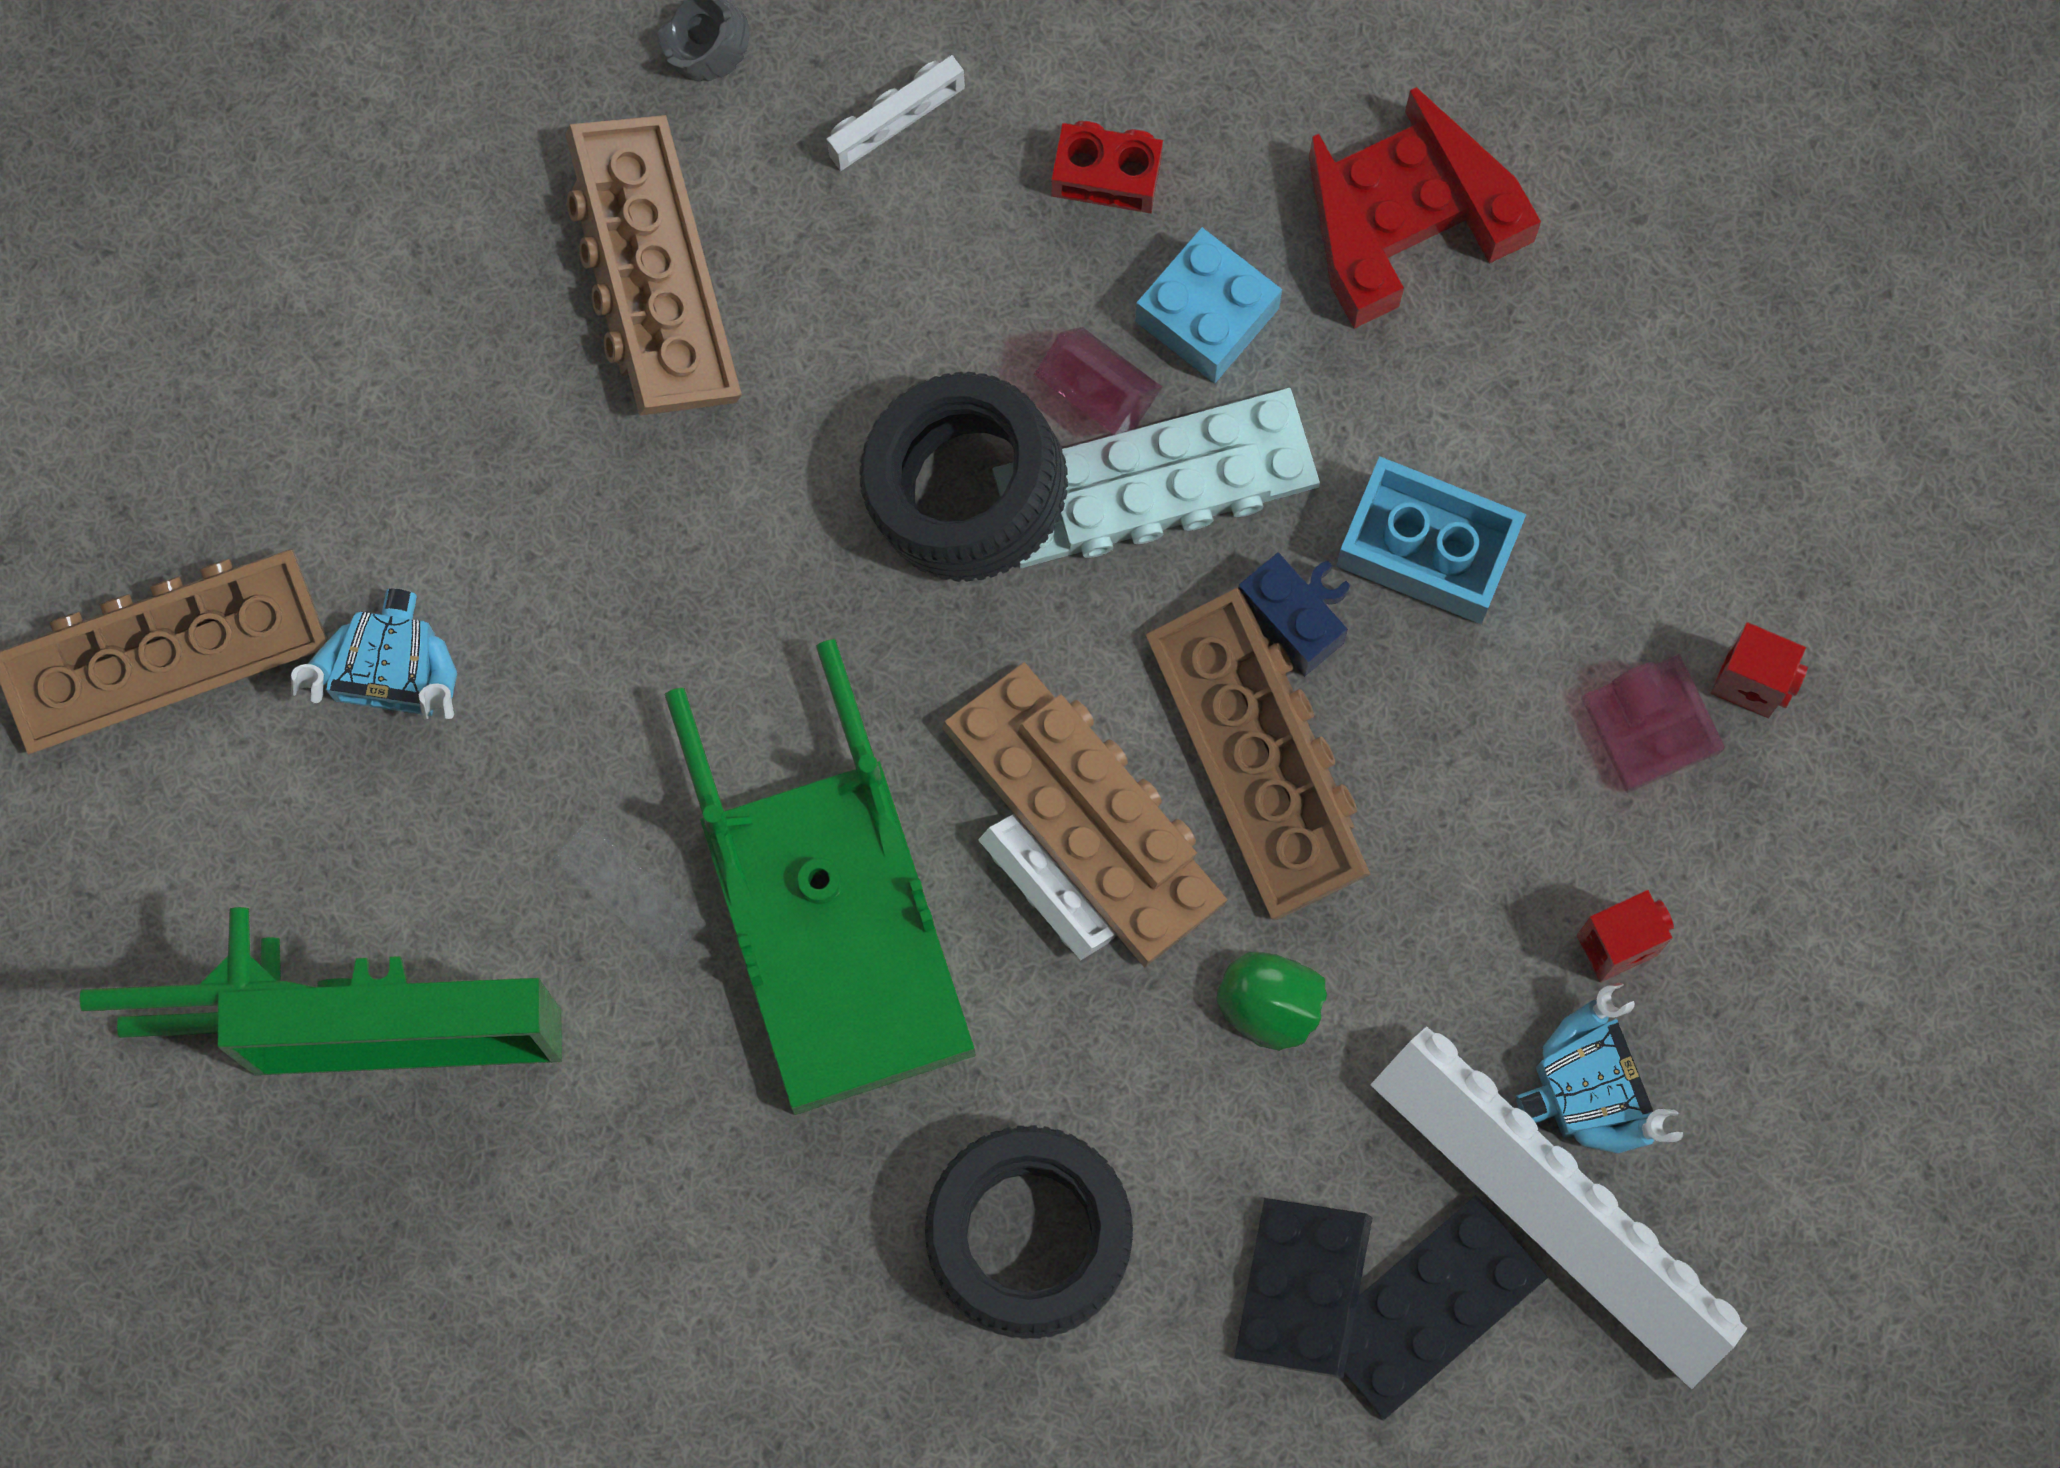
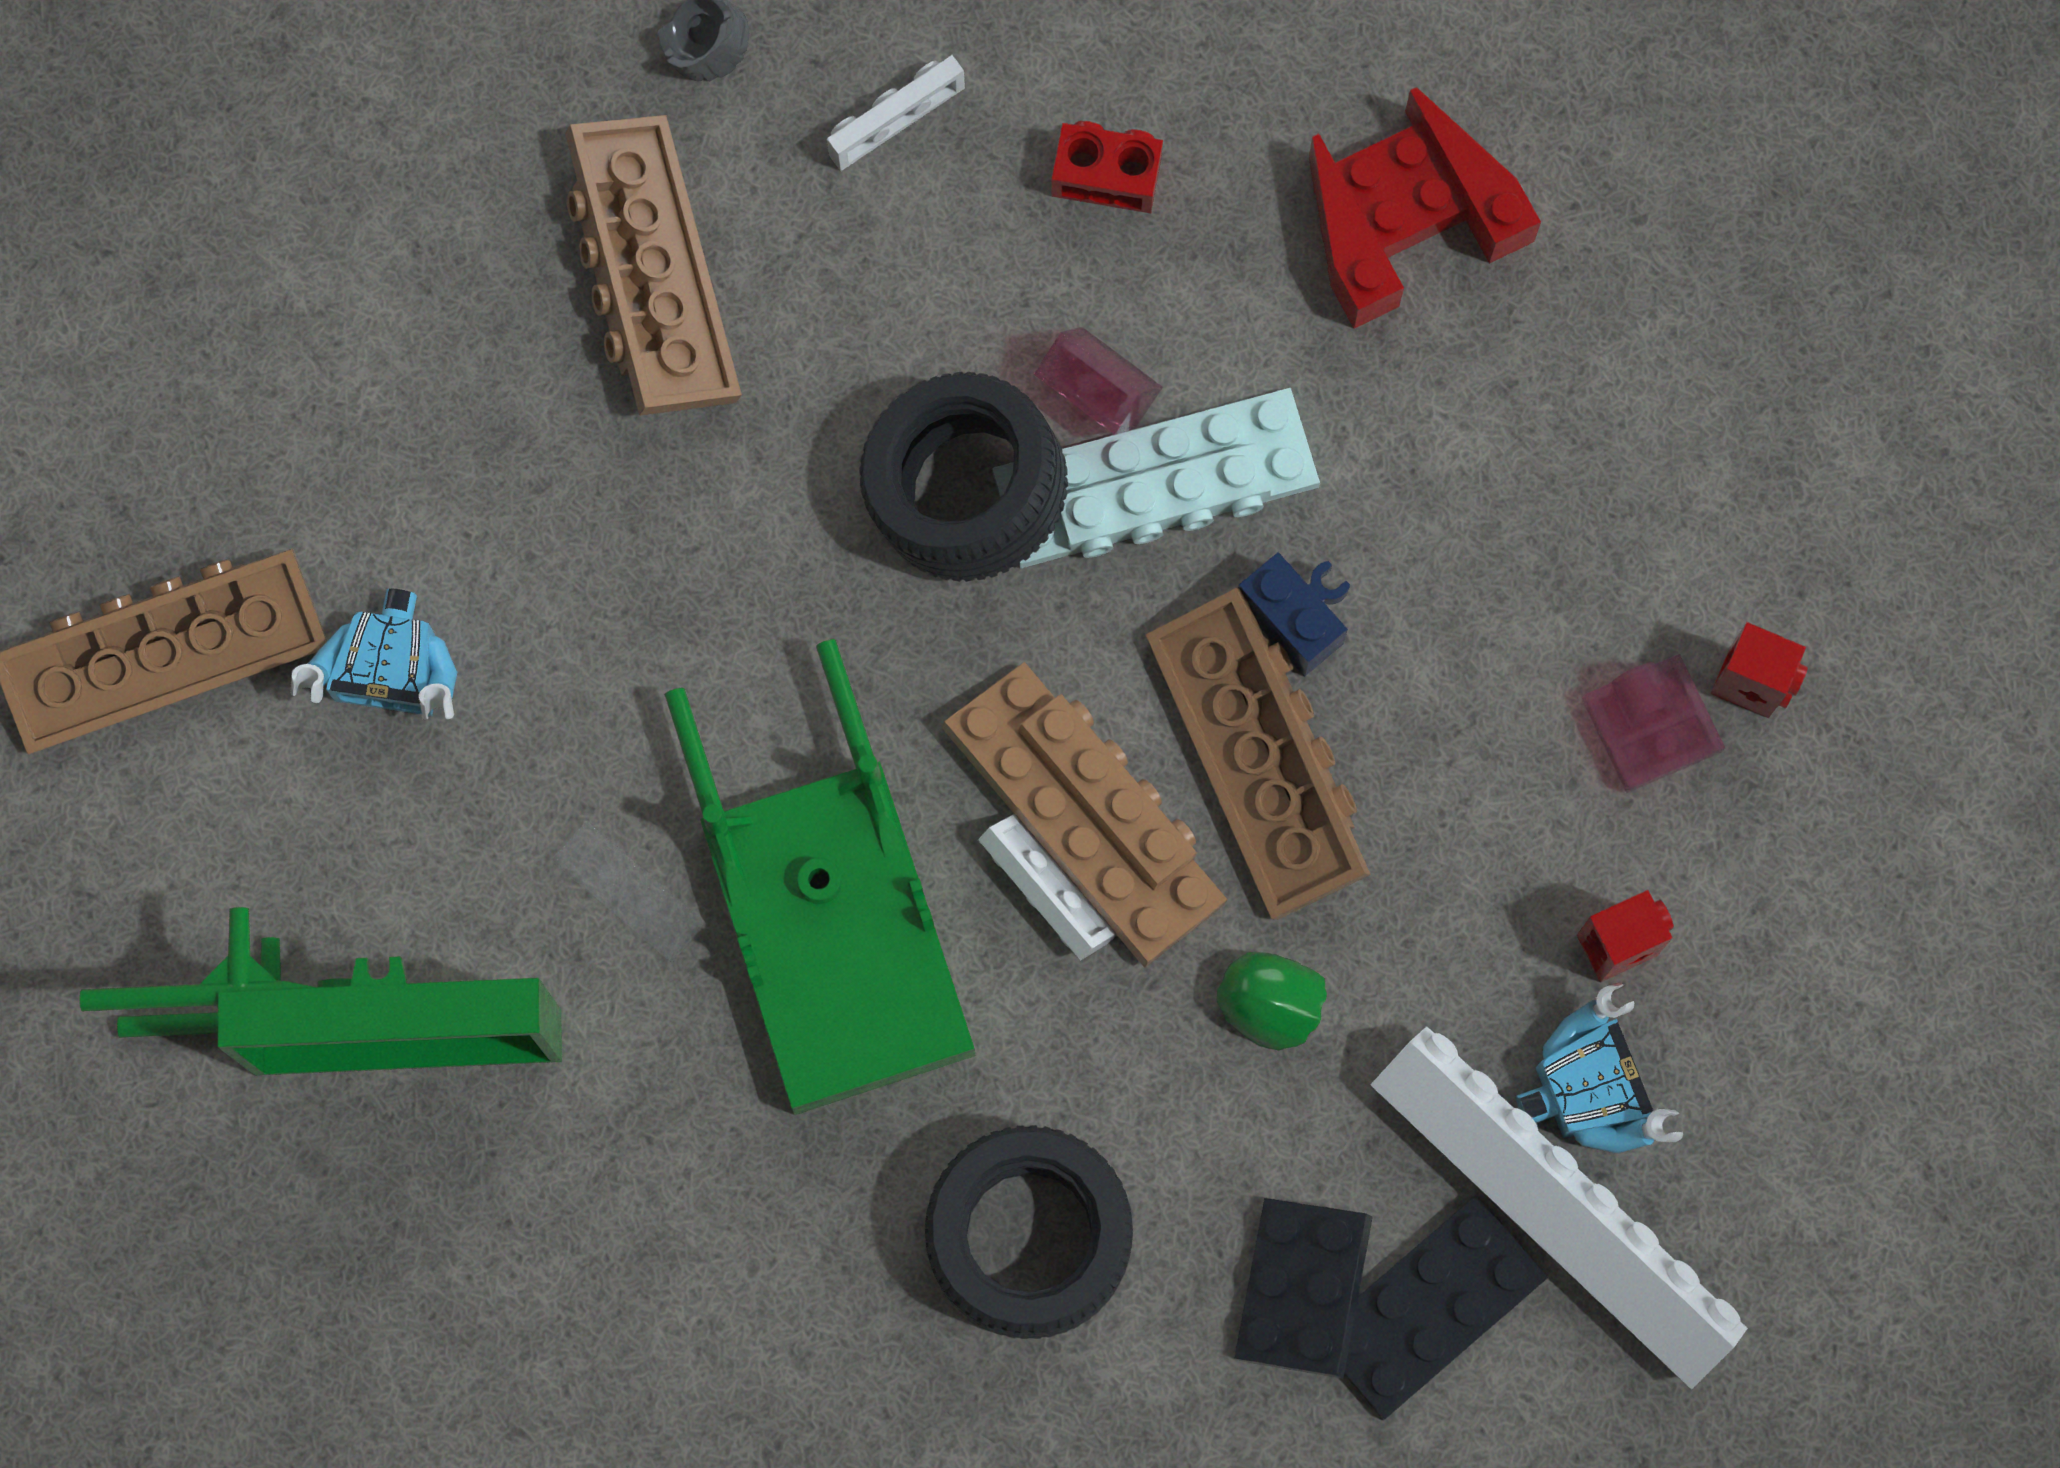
medium azure brick [1135,227,1282,384] -> none
medium azure brick [1336,456,1526,625] -> none

